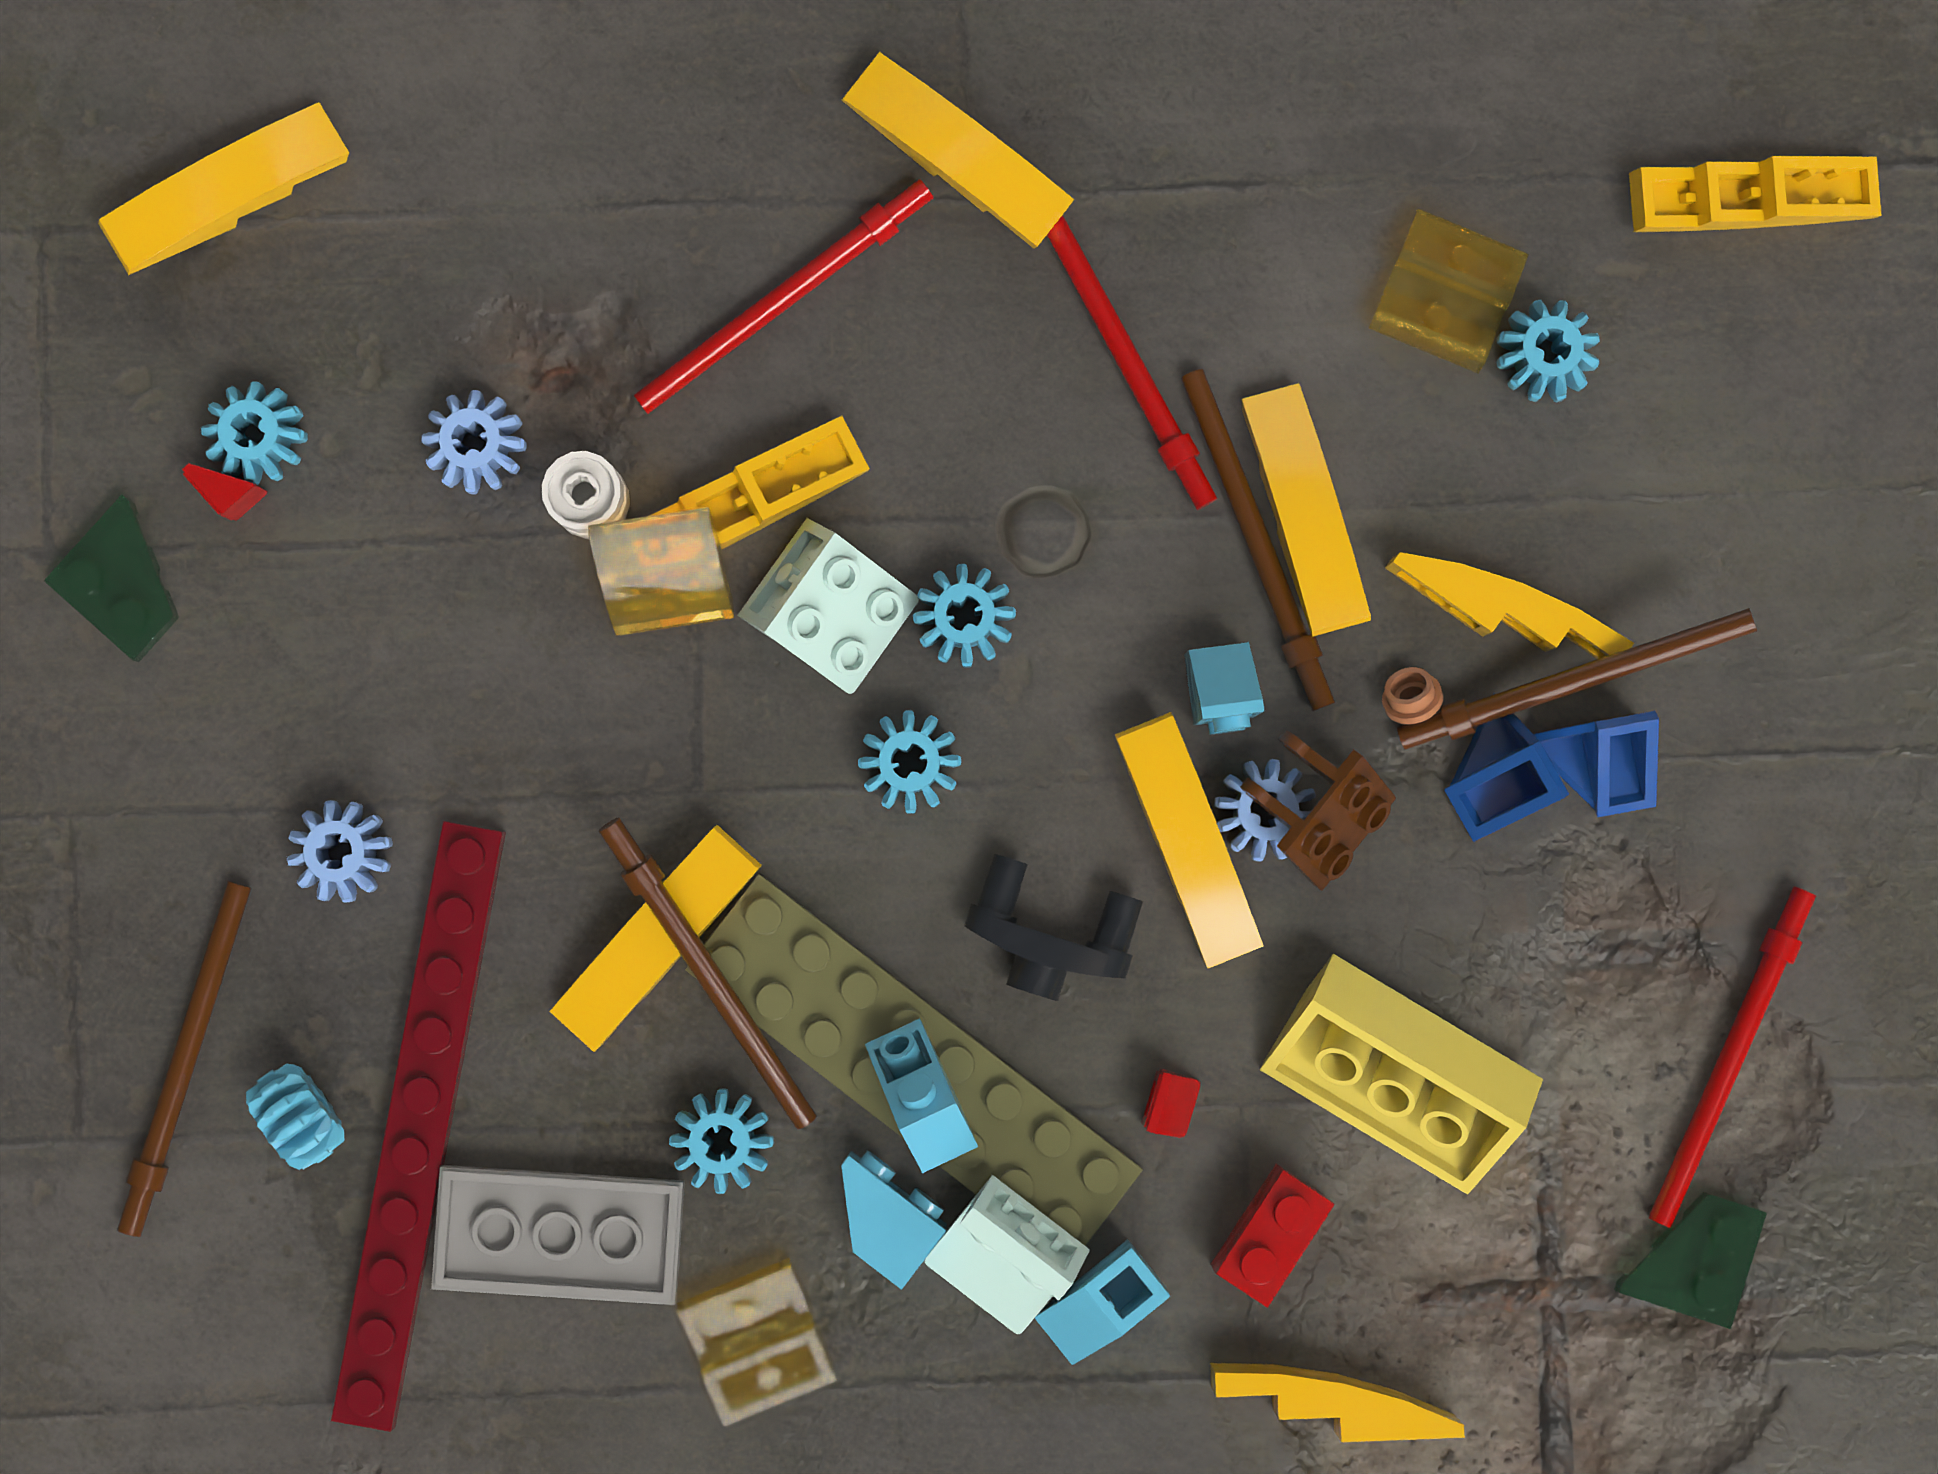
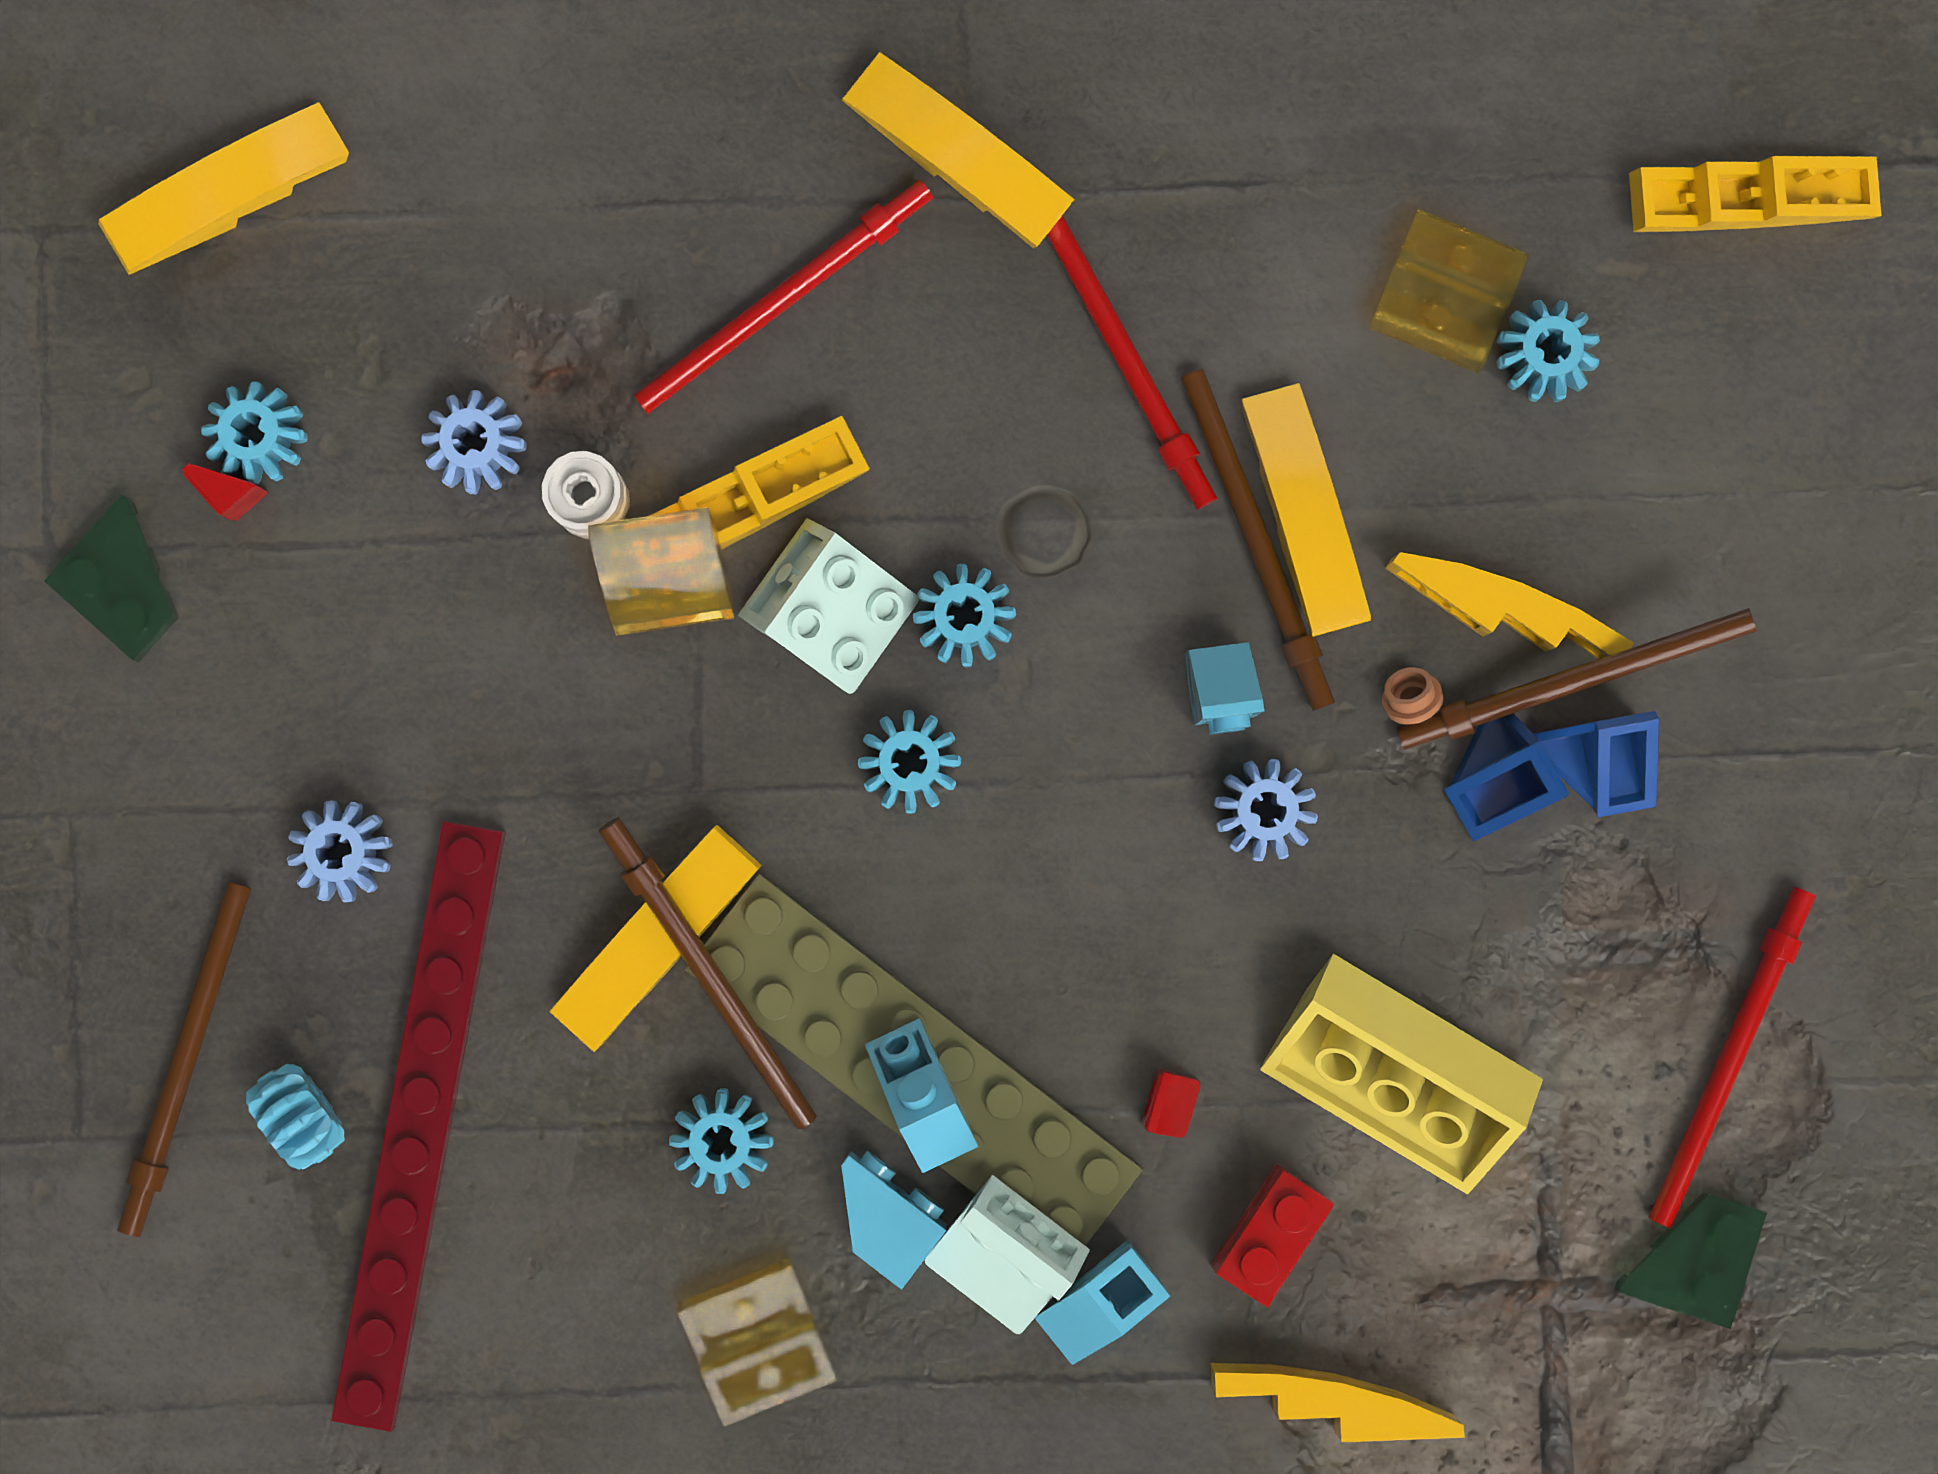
light grey plate [431,1165,685,1305] -> none
black connector [964,854,1143,1001] -> none
yellow slope [1115,712,1263,969] -> none
reddish brown plate [1240,730,1396,891] -> none

